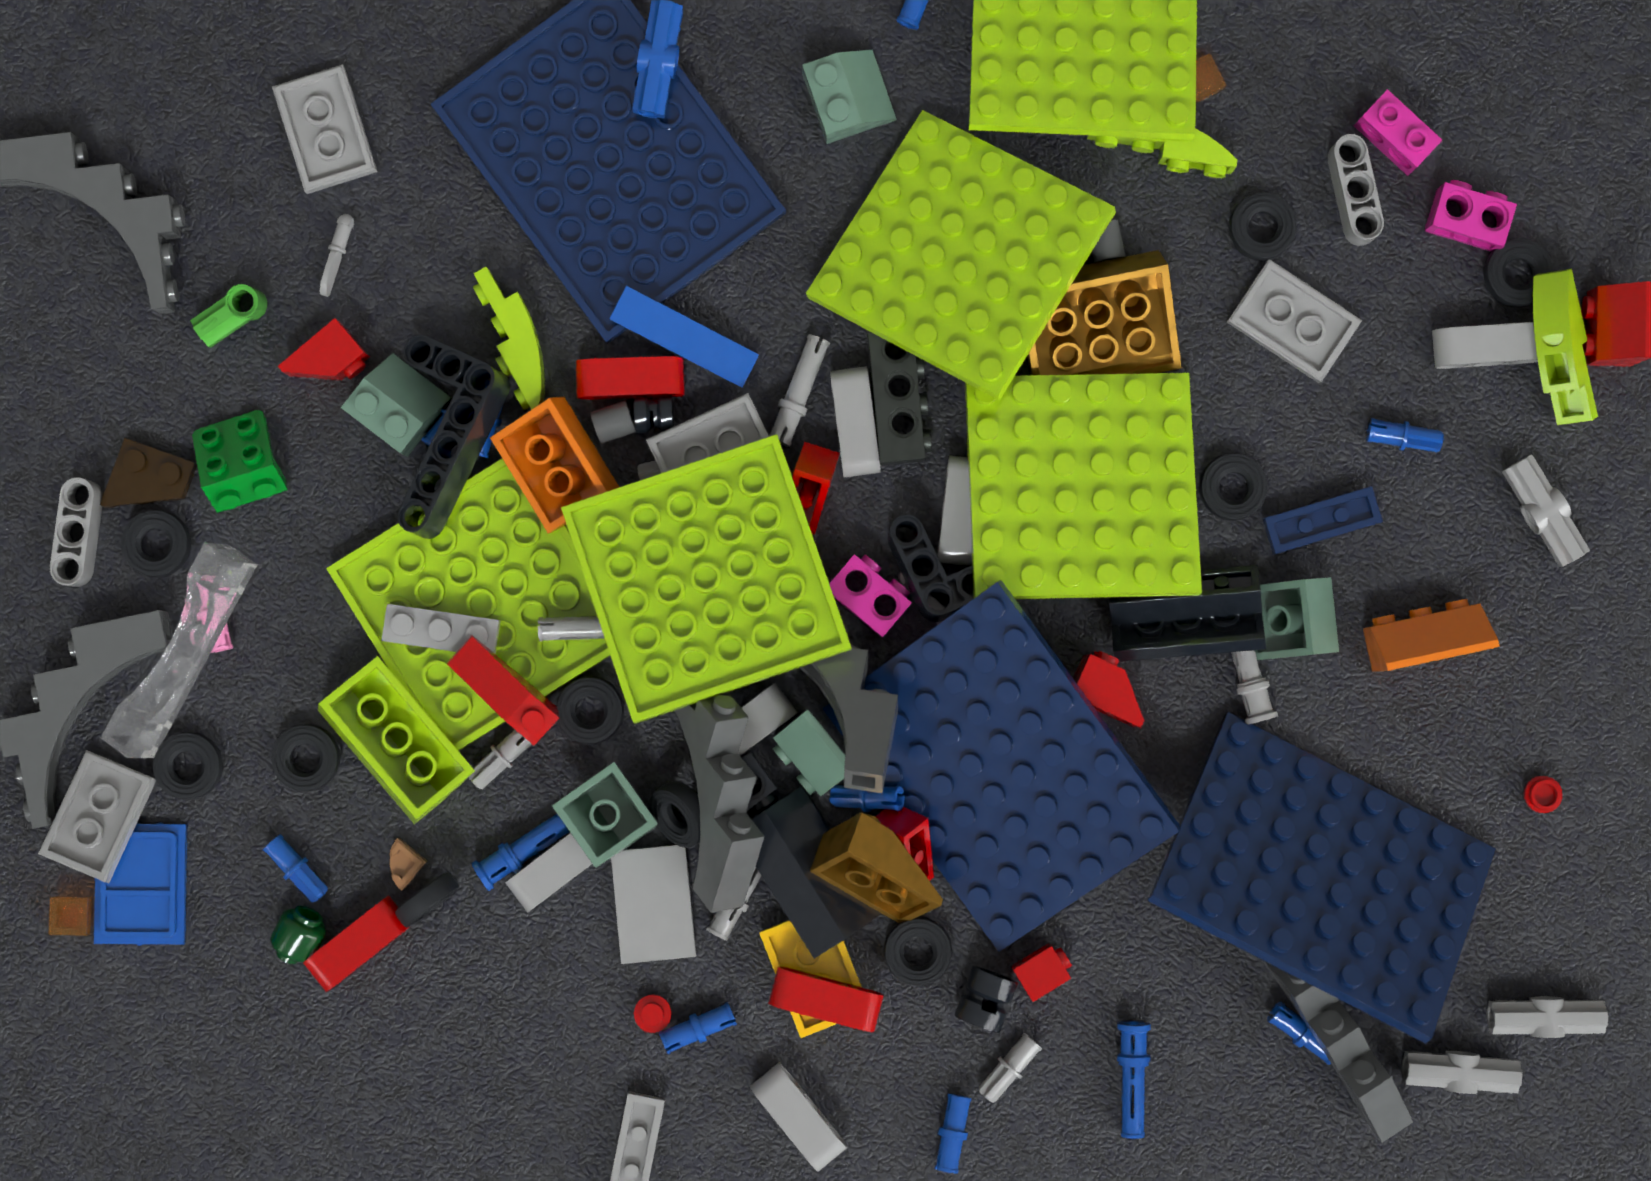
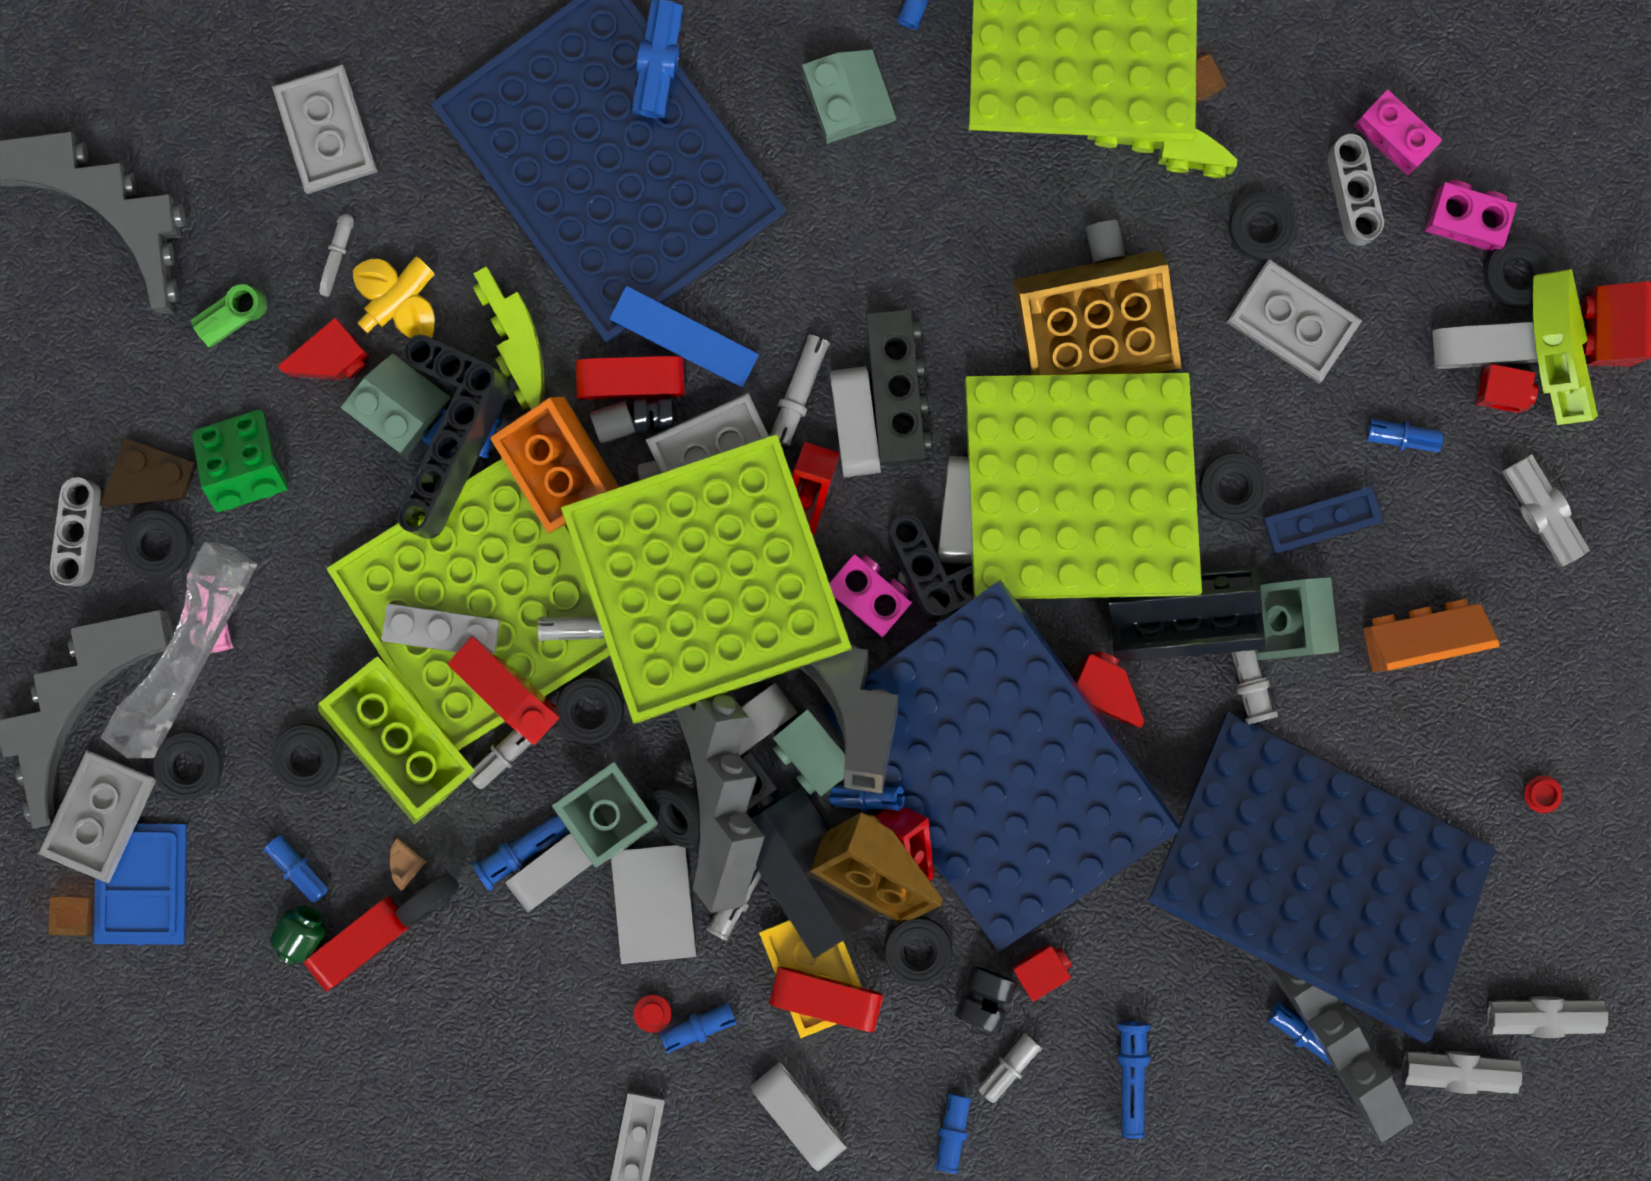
lime plate [806,110,1116,400] -> none
none -> yellow plant [353,256,435,338]
none -> red brick [1475,364,1538,413]

